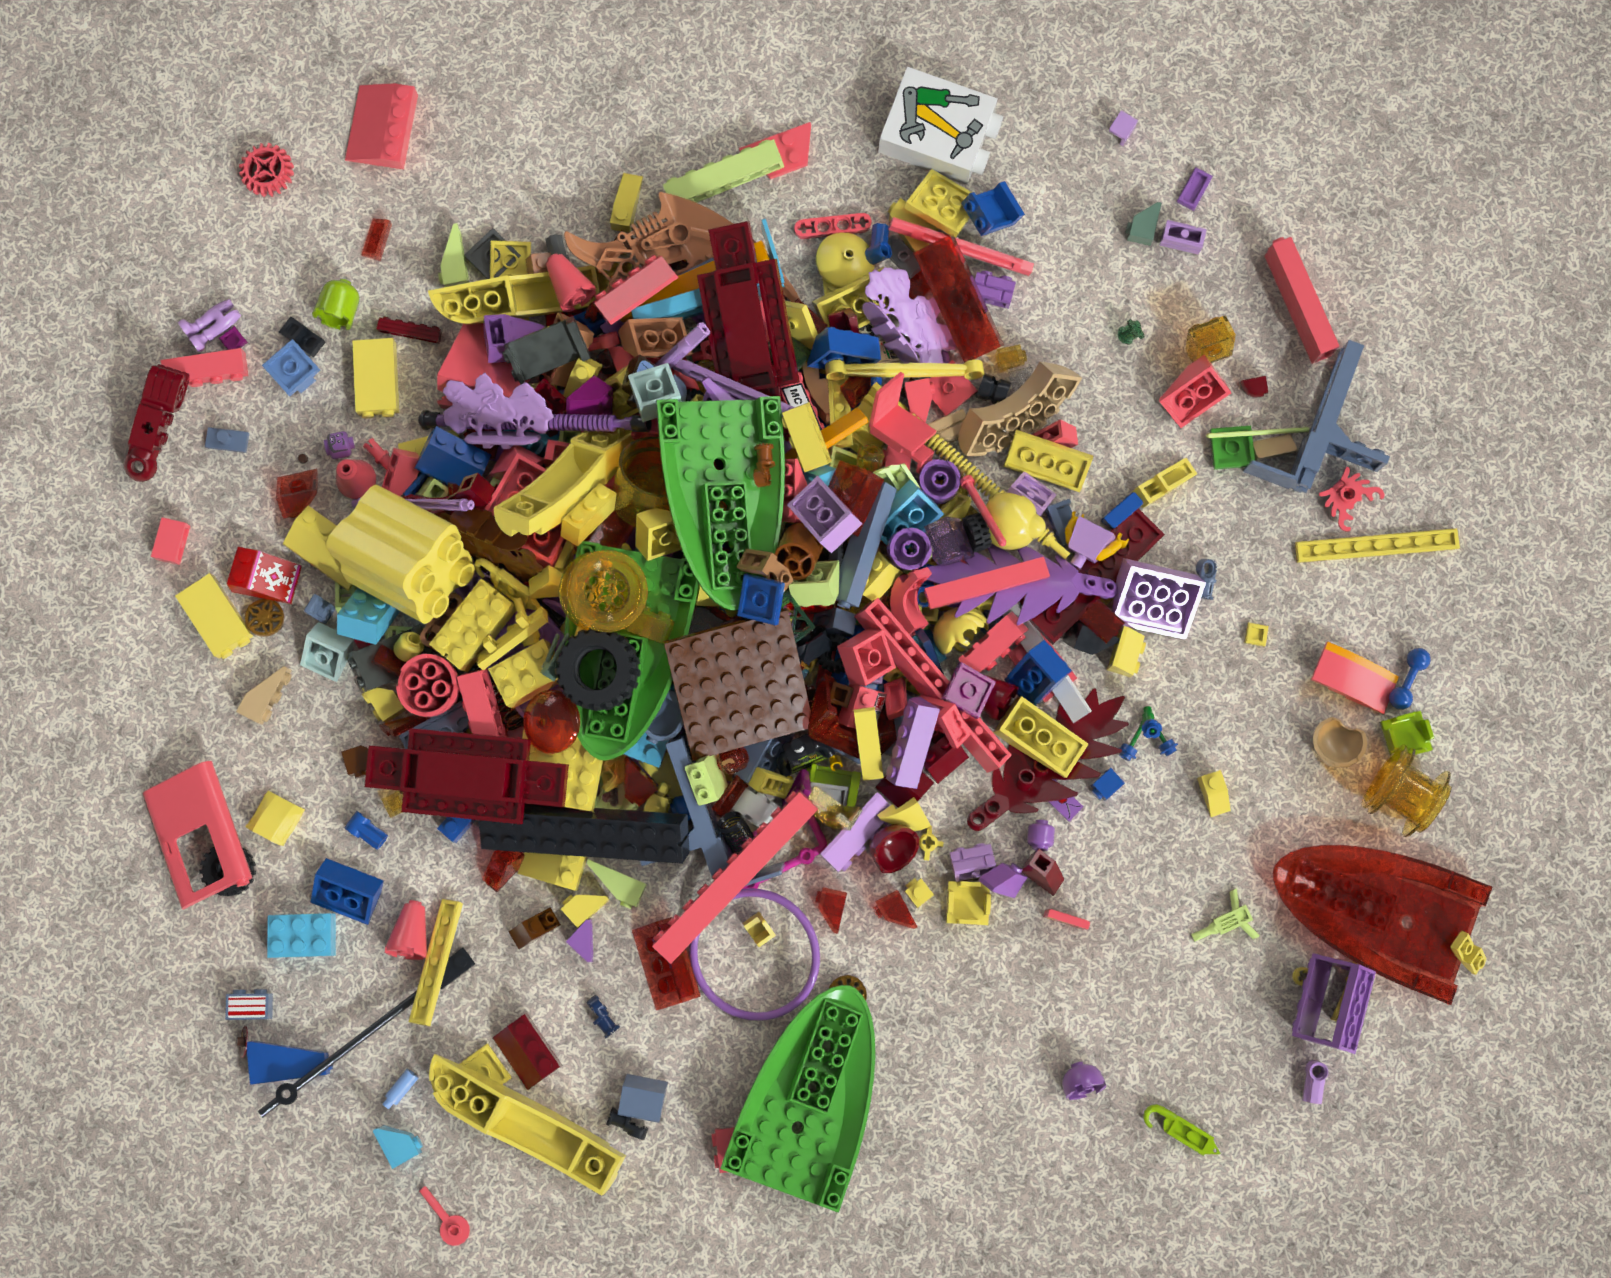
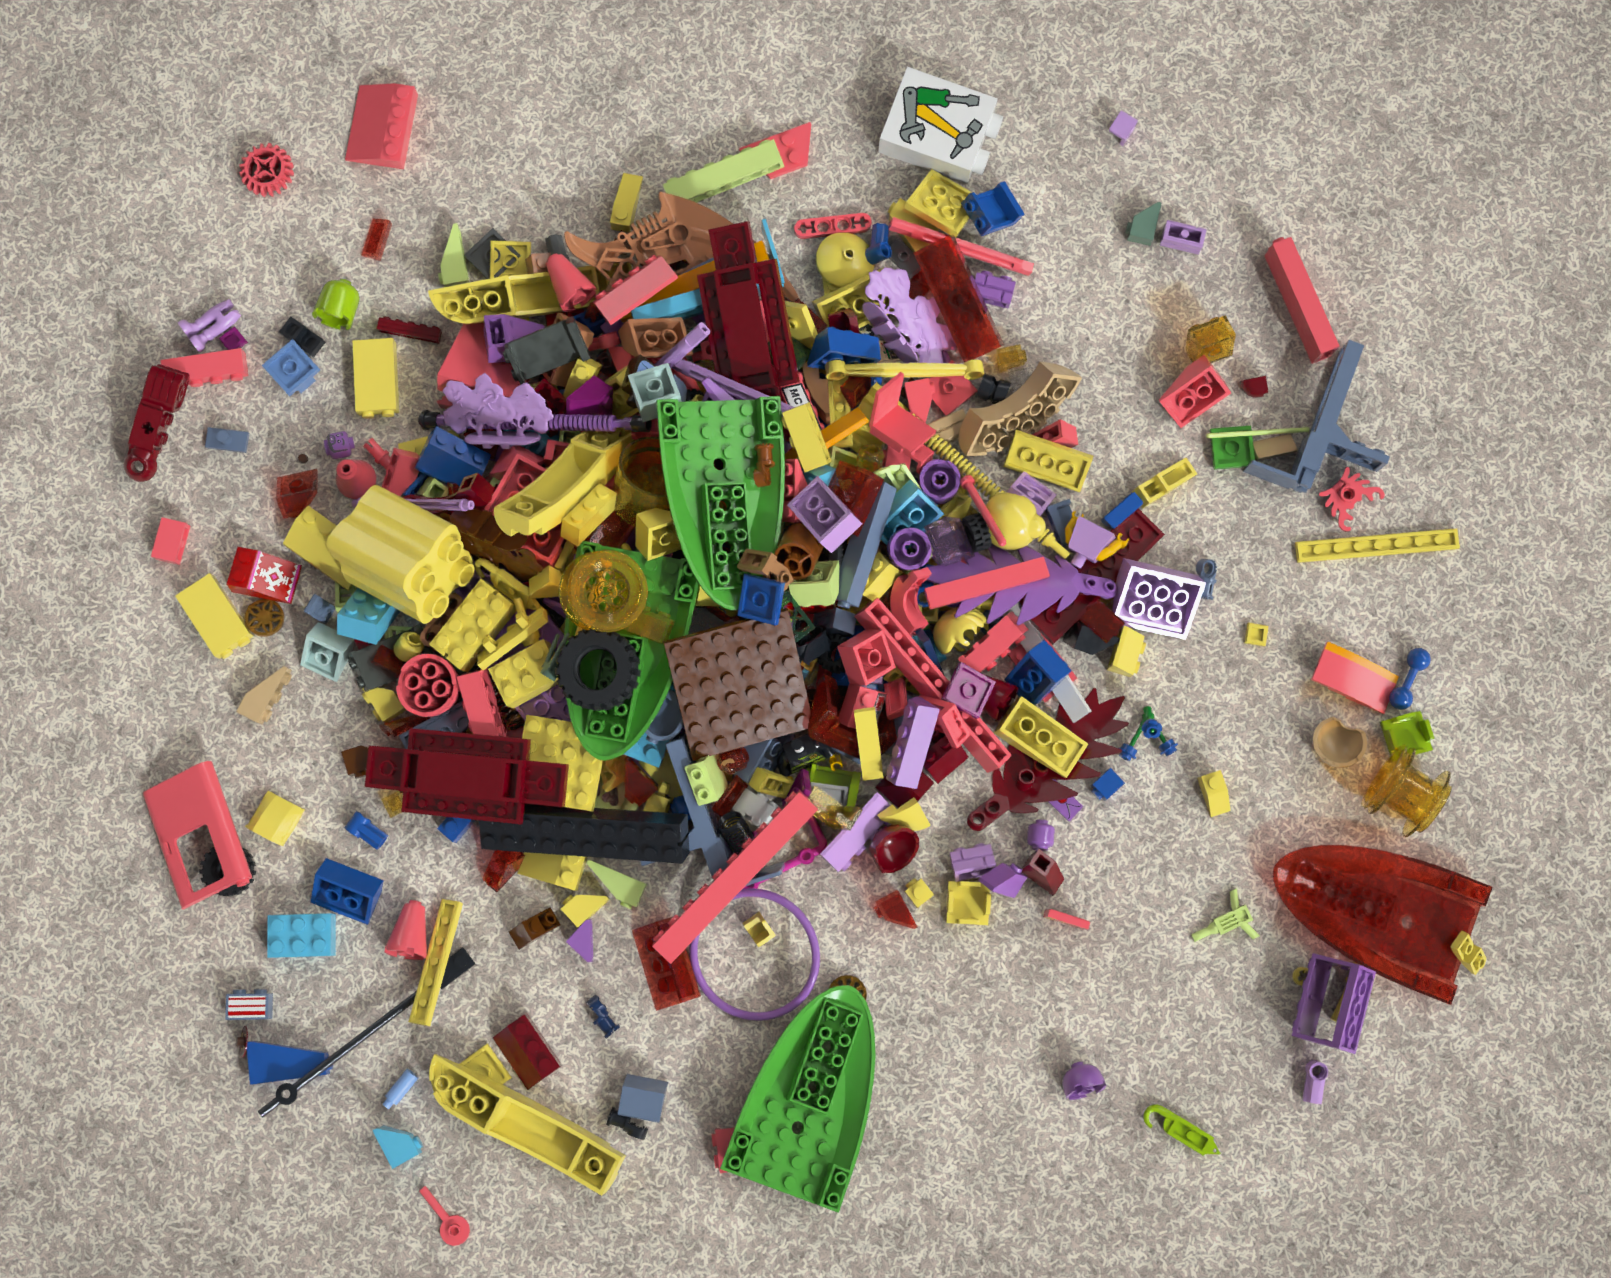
clear red dish [523,690,580,754] -> none
clear red slope [815,887,847,934] -> none
reddish brown slope [827,681,854,708] -> none
light yellow piece [919,826,944,861] -> none
clear green brick [1118,319,1145,345] -> none
medium lavender tile [1177,167,1213,211] -> none

